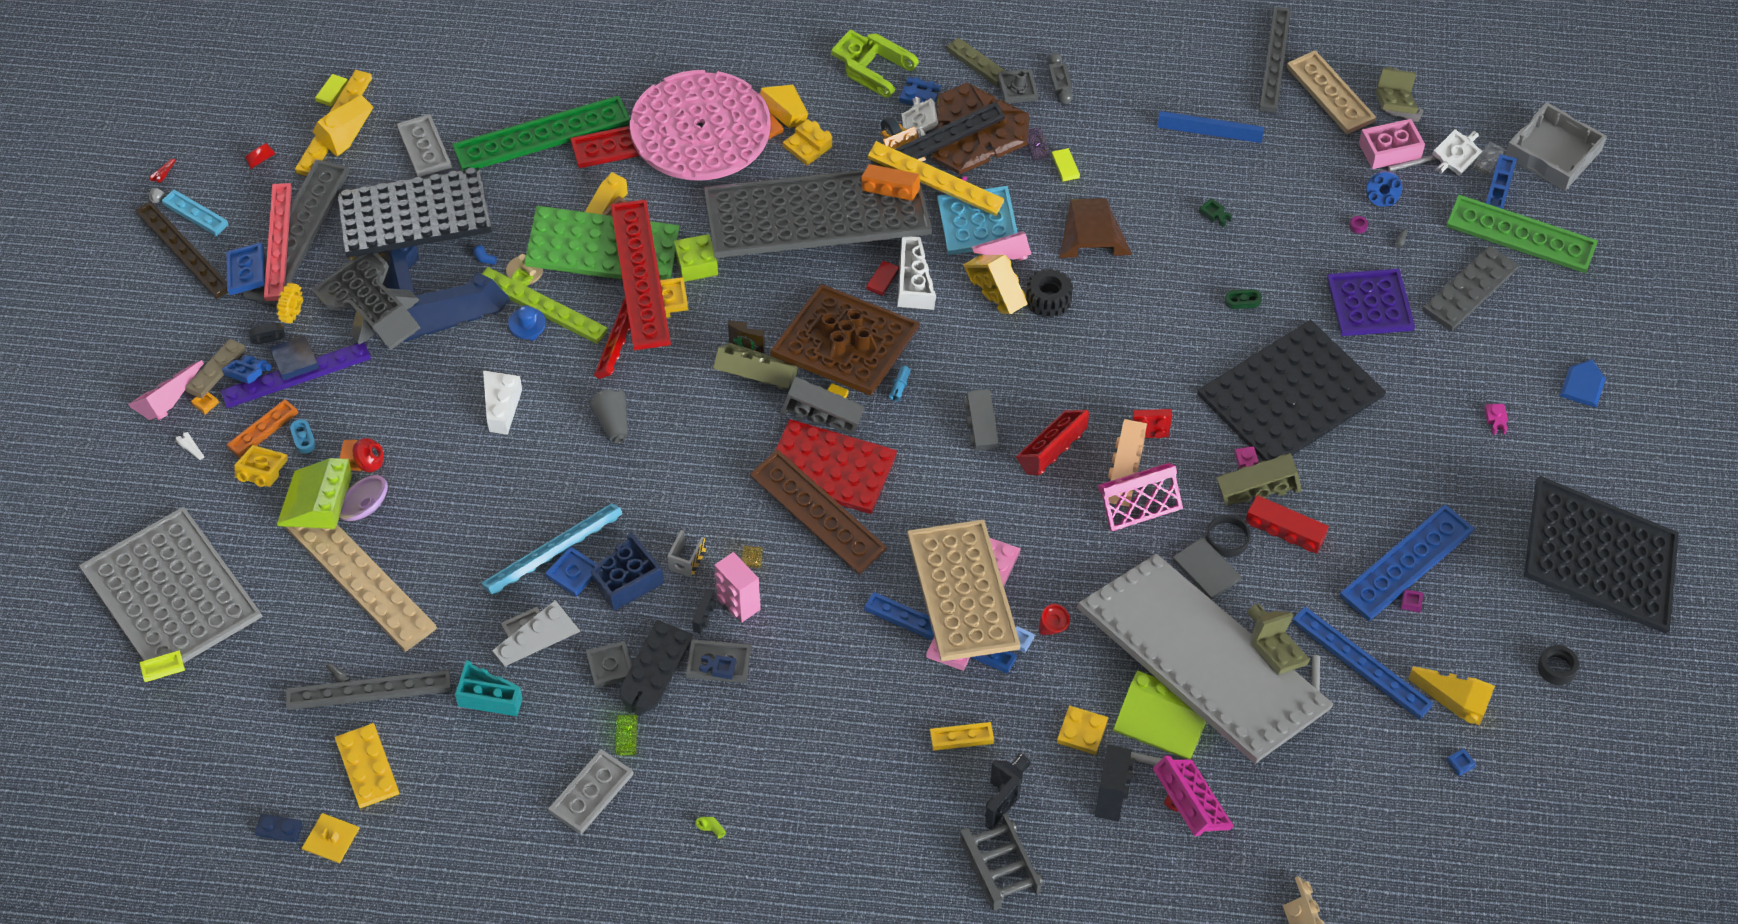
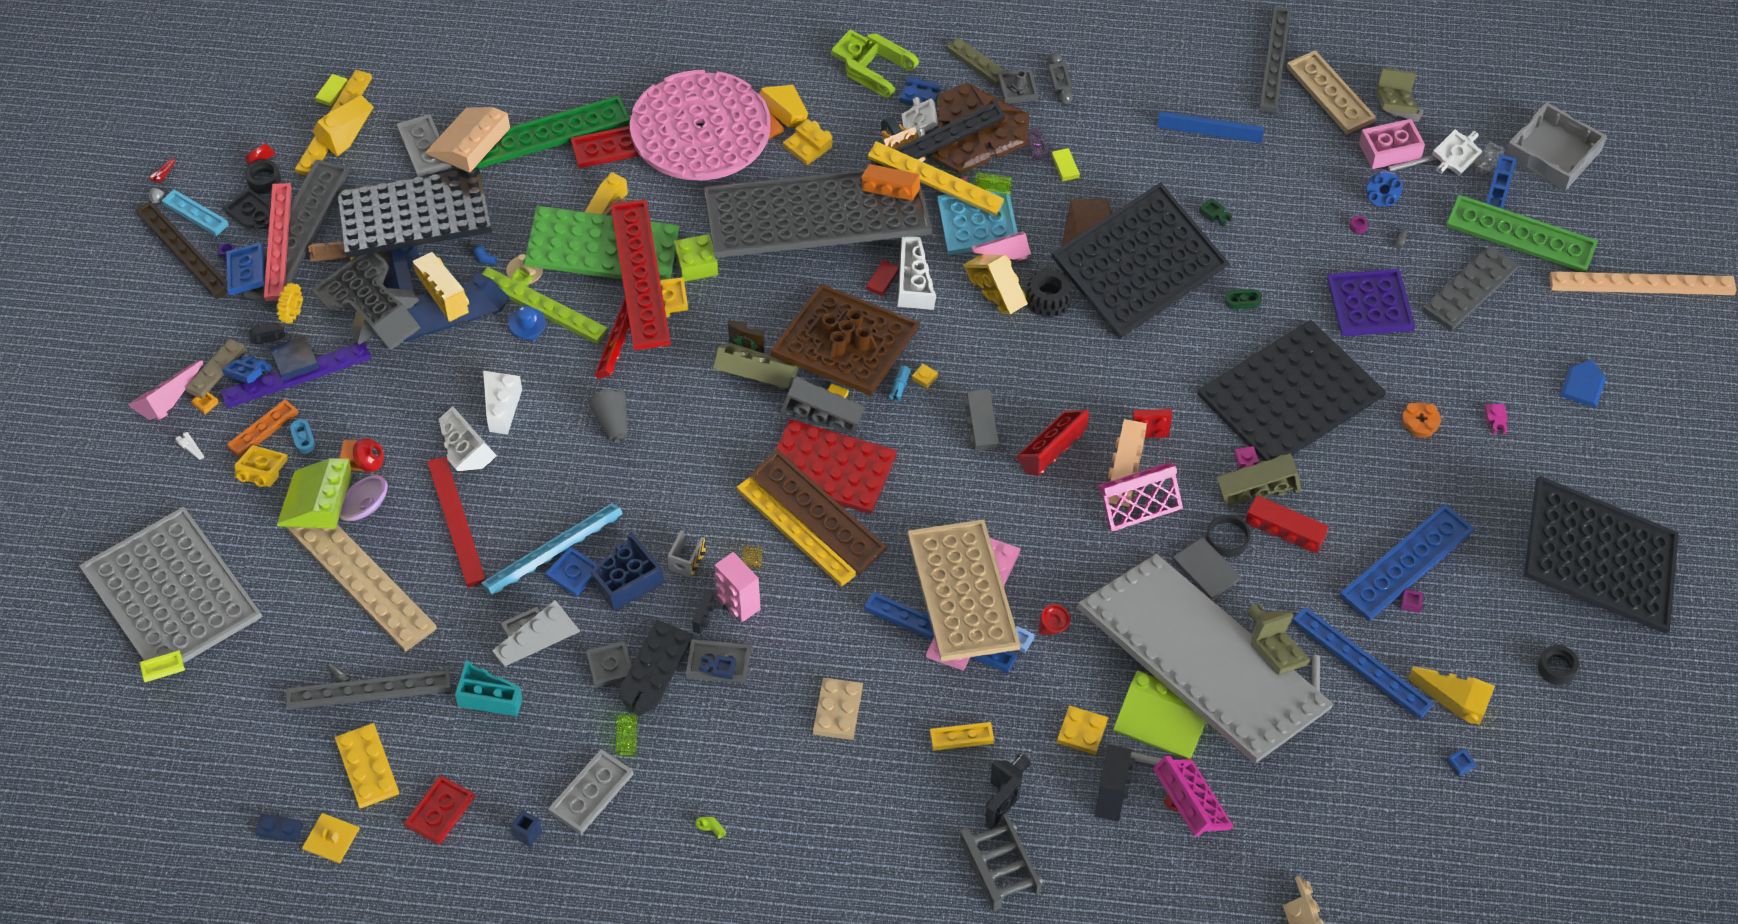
none -> dark purple plate [217,243,234,262]
none -> black tile [222,188,271,228]
none -> black tyre [245,159,281,194]
none -> medium nougat hinge [308,241,346,262]
none -> red tile [404,775,475,846]
none -> yellow wedge [413,252,469,322]
none -> light nougat slope [426,107,510,173]
none -> red tile [427,456,486,588]
none -> white wedge [439,406,497,471]
none -> dark blue brick [510,810,542,847]
none -> yellow plate [737,477,856,587]
none -> tan plate [813,678,863,740]
none -> yellow plate [912,364,938,389]
none -> clear neon green plate [975,172,1012,194]
none -> black plate [1051,182,1229,339]
none -> orange plate [1402,403,1441,438]
none -> light nougat plate [1549,272,1737,295]

